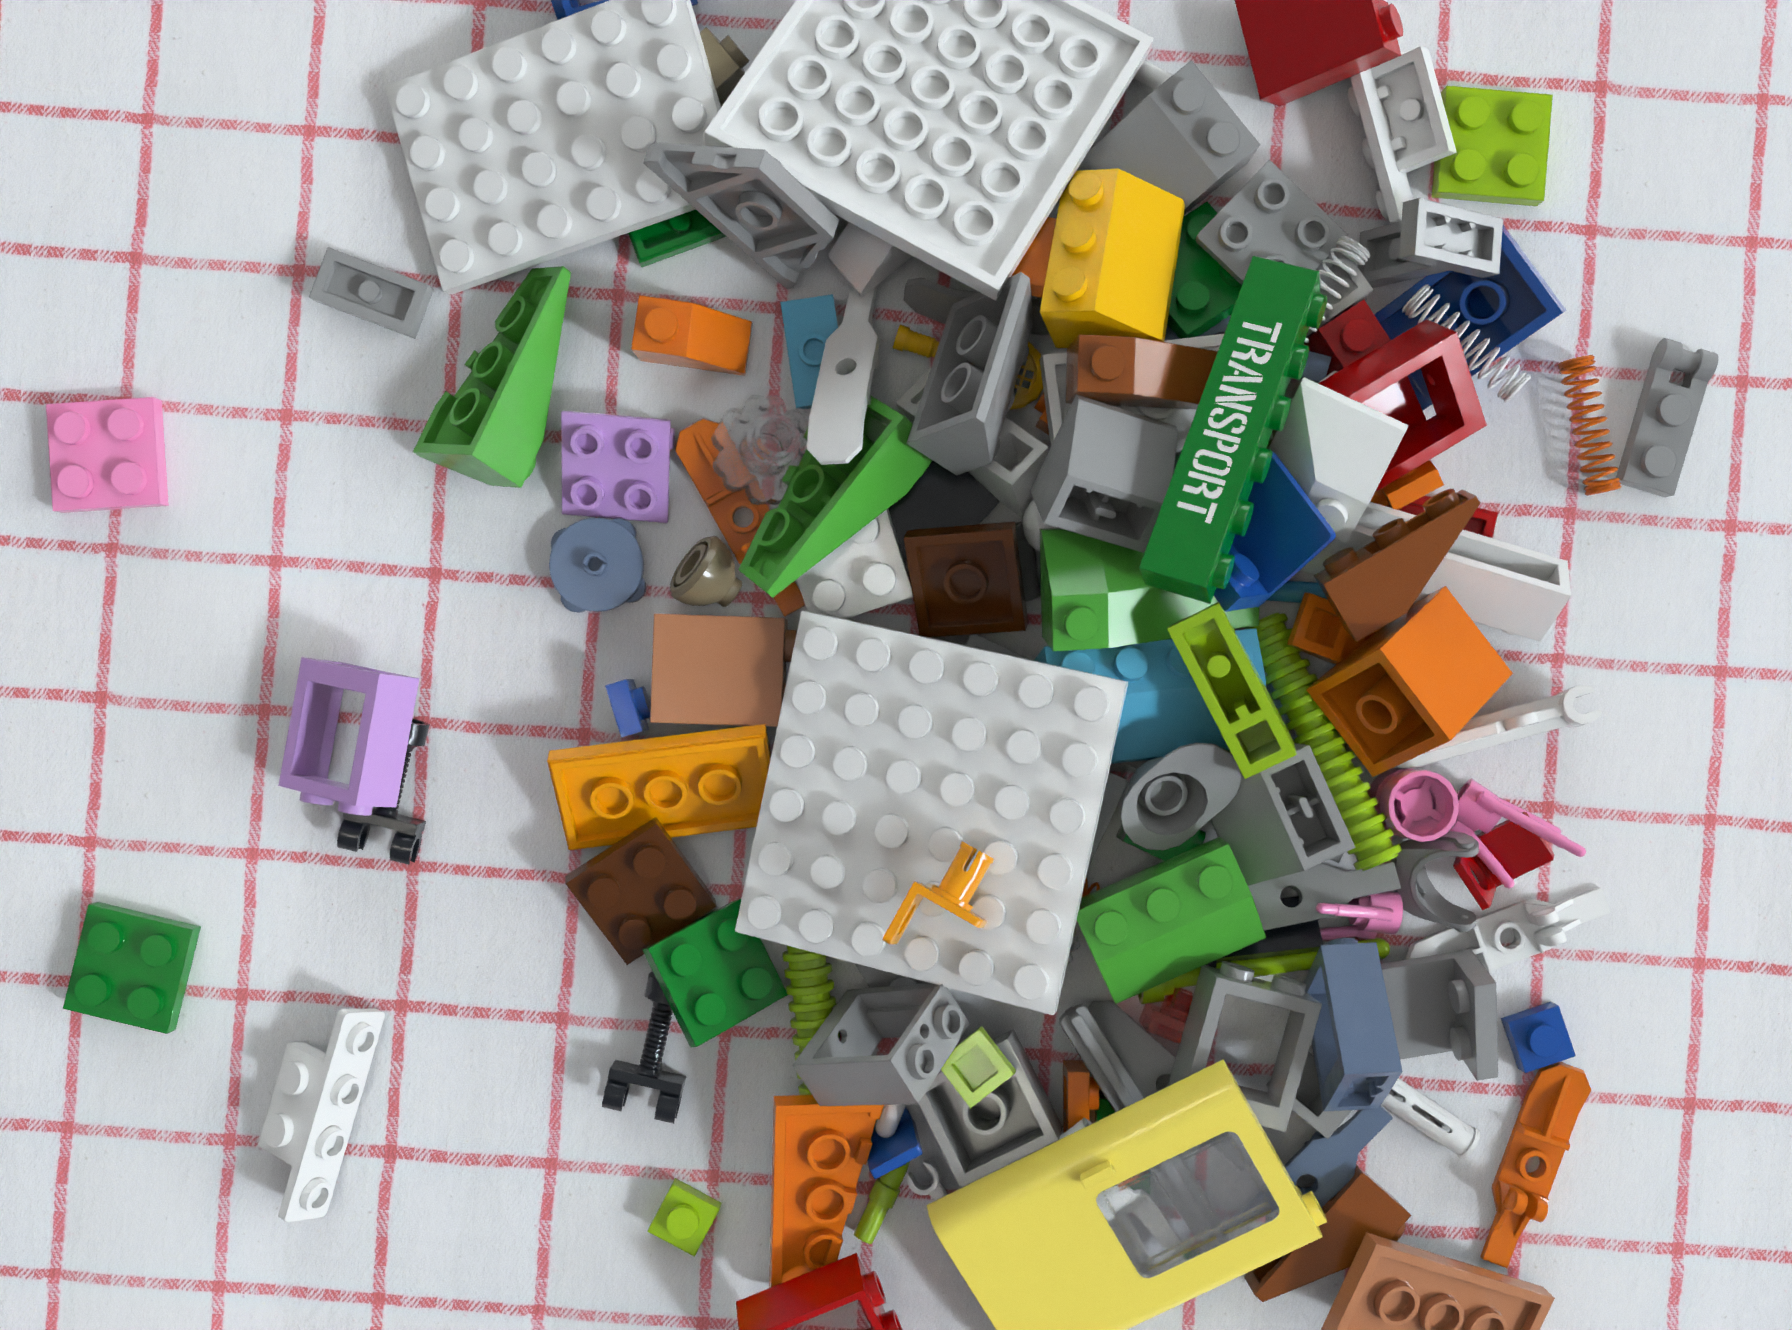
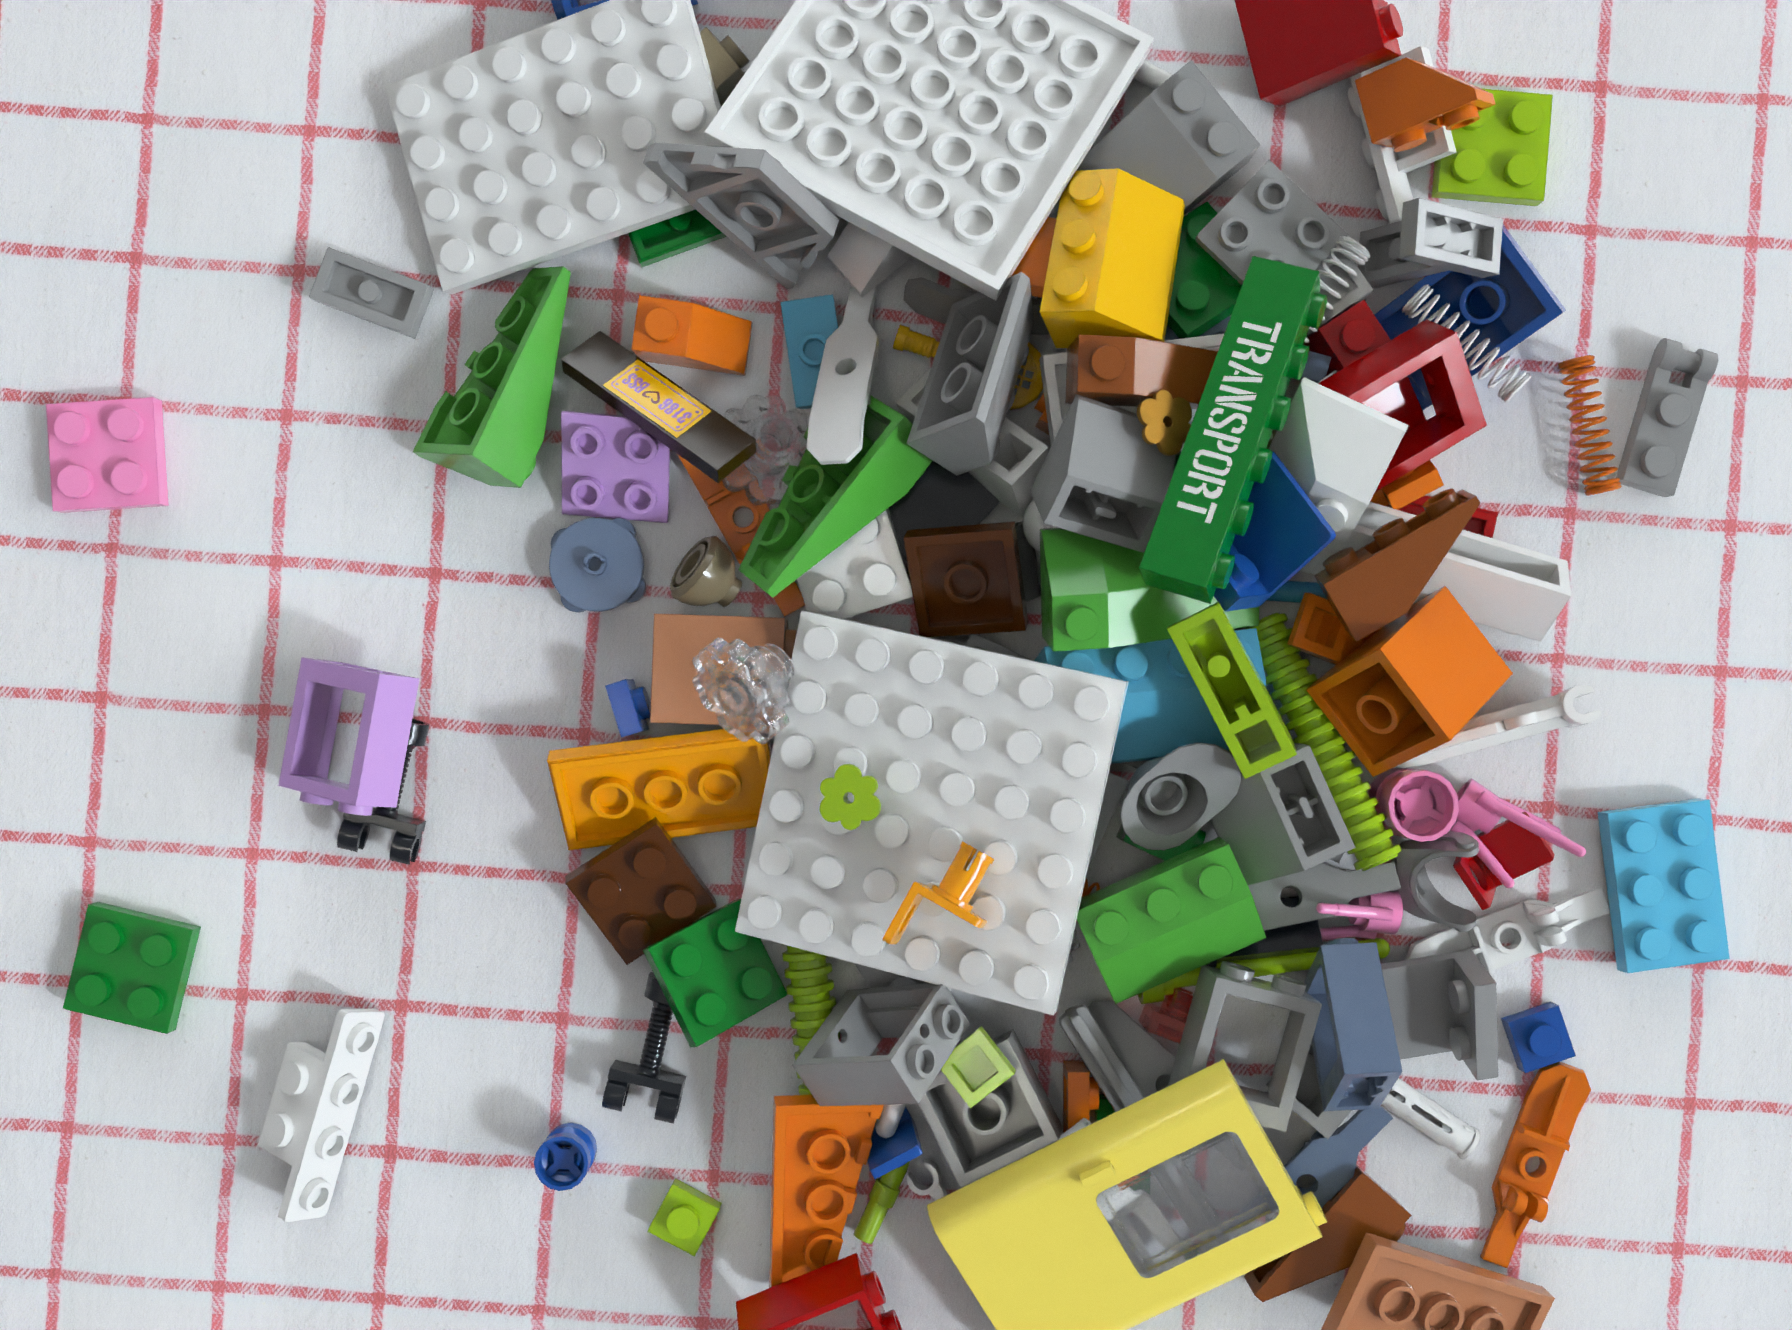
none -> blue wheel [534,1122,597,1191]
none -> dark brown tile [561,331,756,483]
none -> clear plant [692,637,794,745]
none -> lime plant [820,764,881,830]
none -> pearl gold plant [1137,390,1192,456]
none -> orange slope [1355,57,1496,152]
none -> medium azure plate [1597,798,1730,973]

